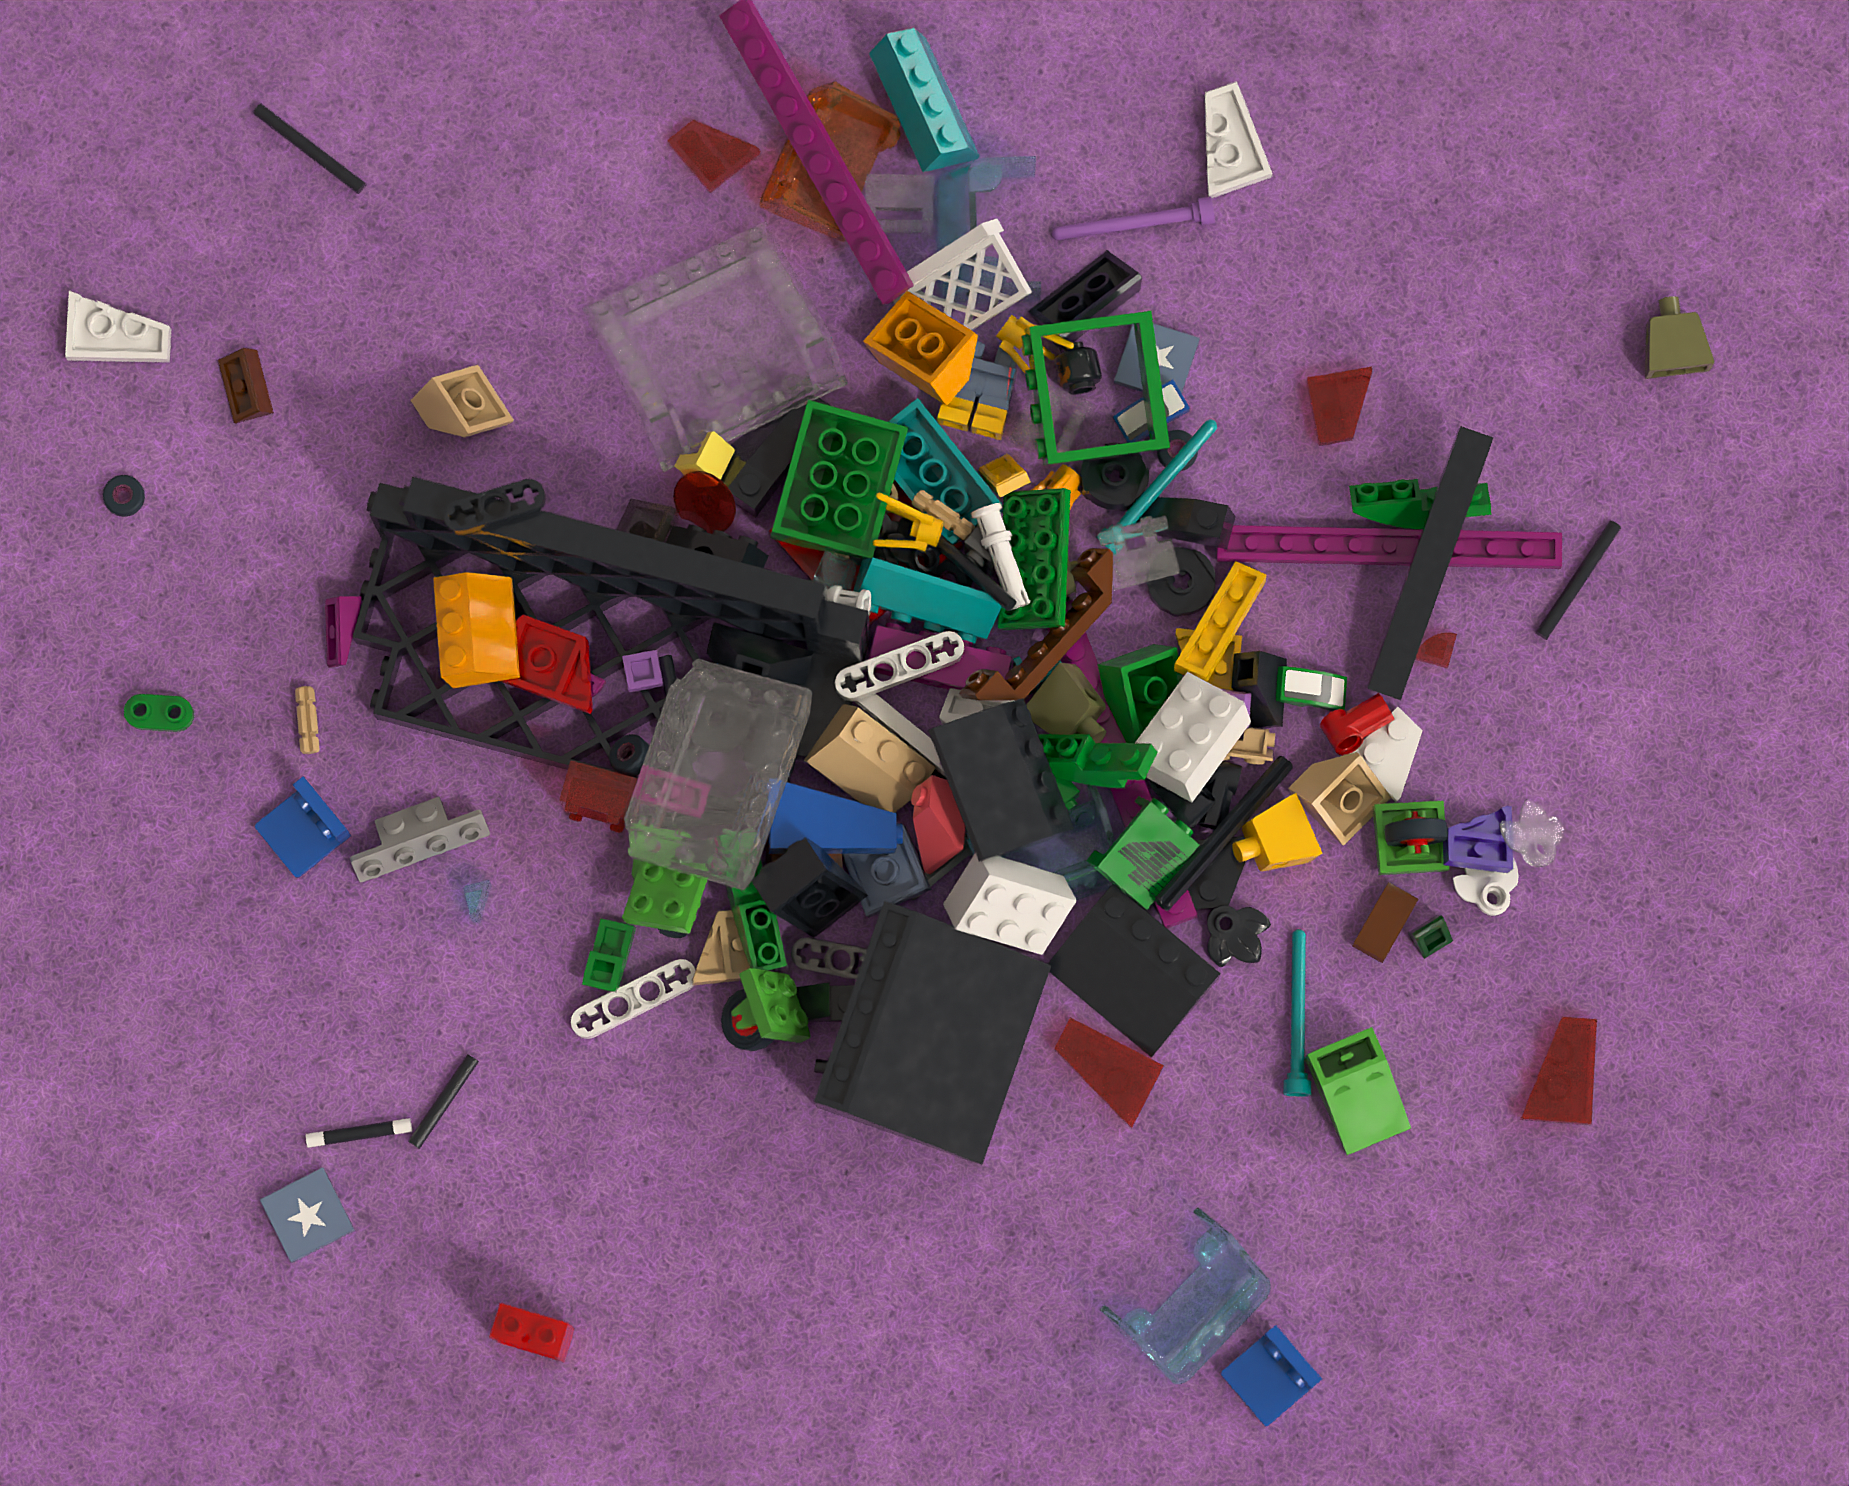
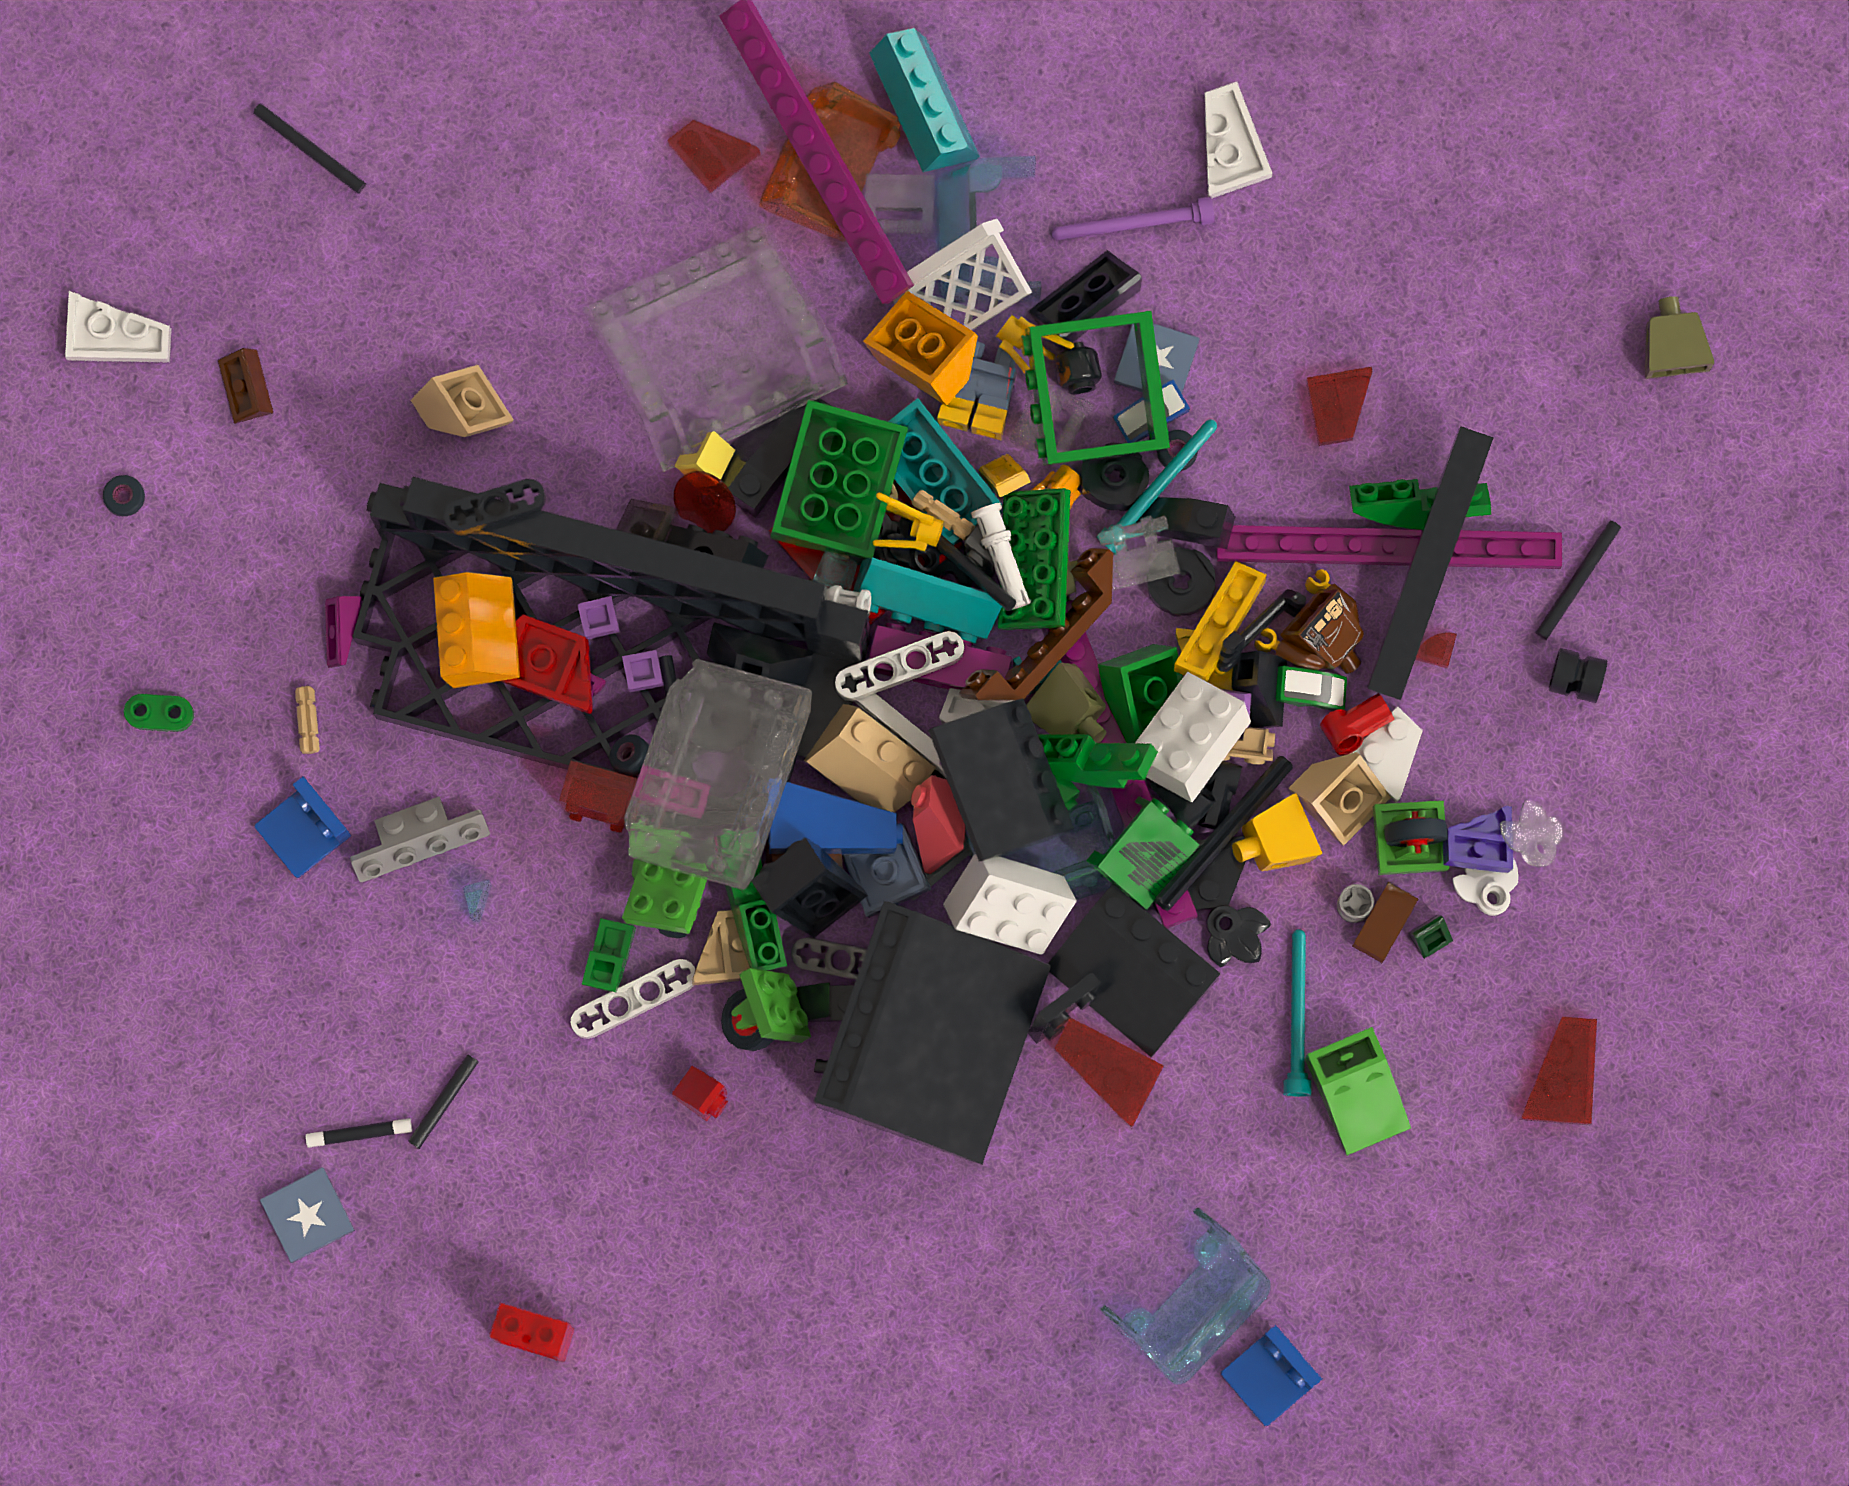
none -> medium lavender plate [577,596,620,639]
none -> red slope [671,1065,728,1122]
none -> black plate [1028,972,1101,1044]
none -> black hinge [1217,589,1306,672]
none -> reddish brown torso [1254,569,1364,674]
none -> light grey wheel [1337,884,1374,923]
none -> black wheel [1548,648,1608,703]

